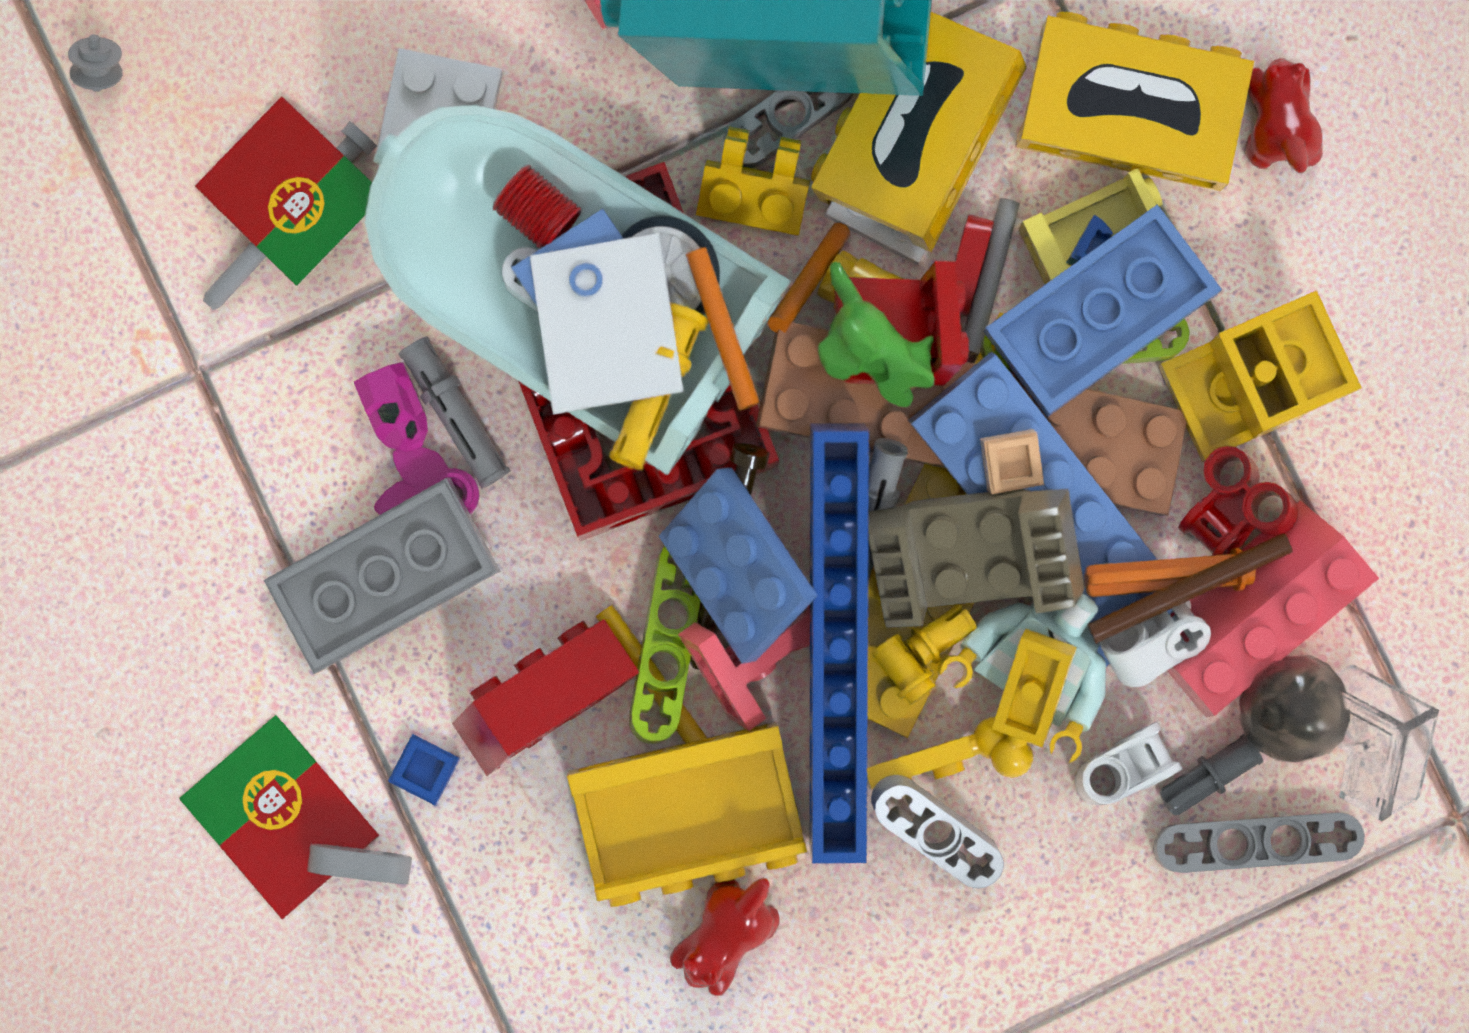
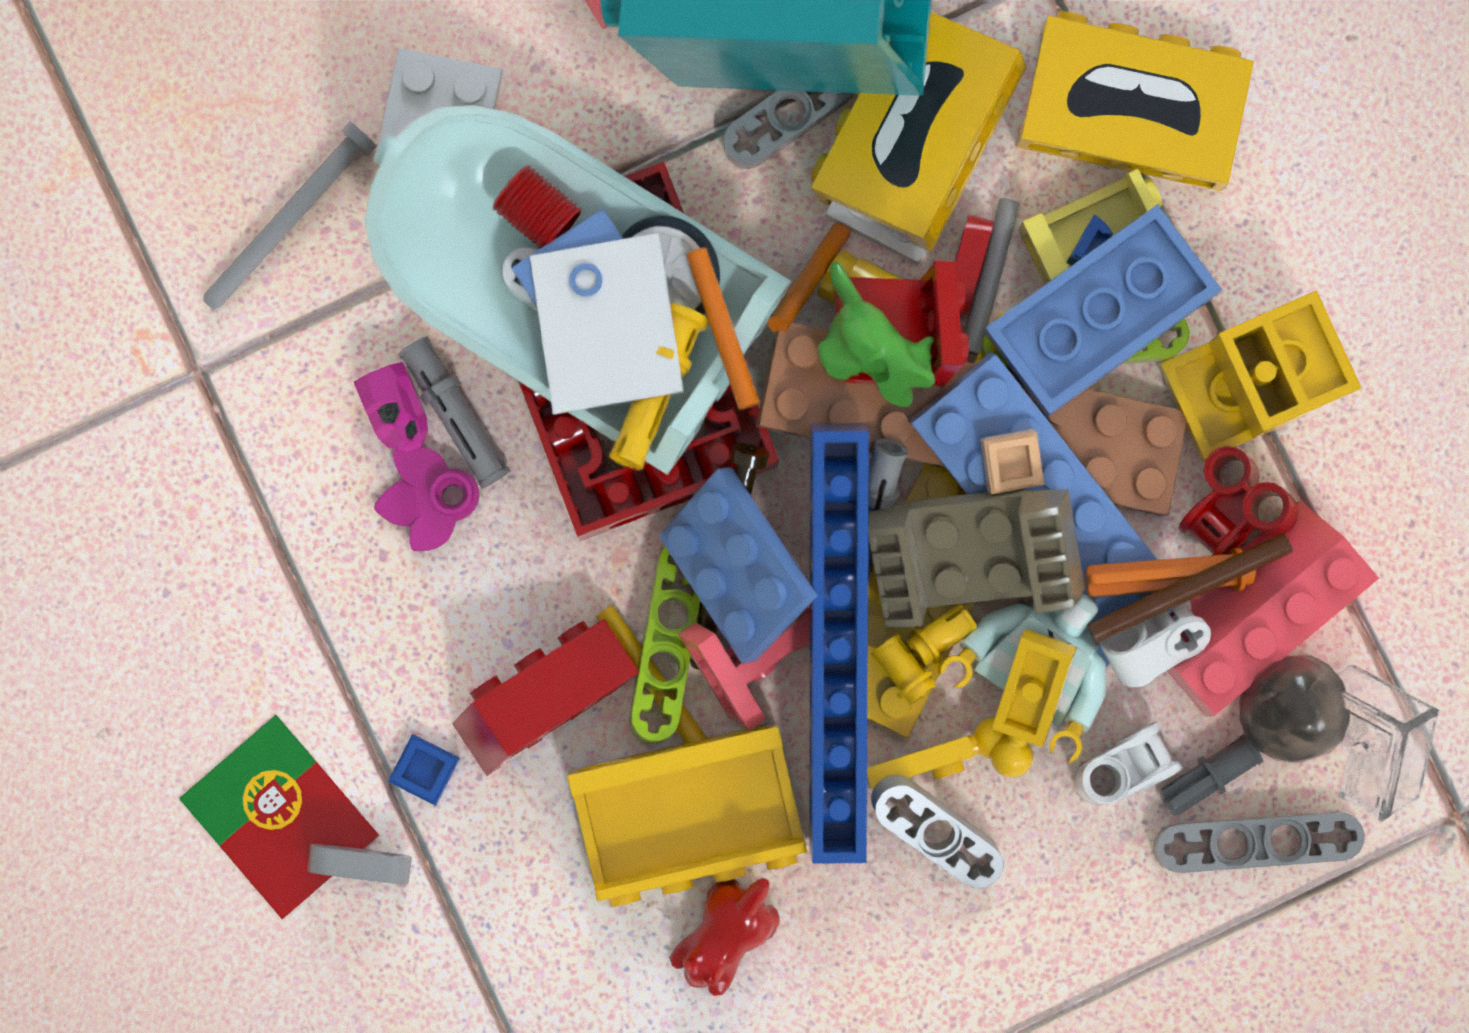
light grey wheel [68,35,123,92] -> none
sticker [195,96,372,286] -> none
light grey tile [264,478,501,674] -> none
yellow plate [696,126,810,236] -> none
red animal [1245,58,1323,174] -> none

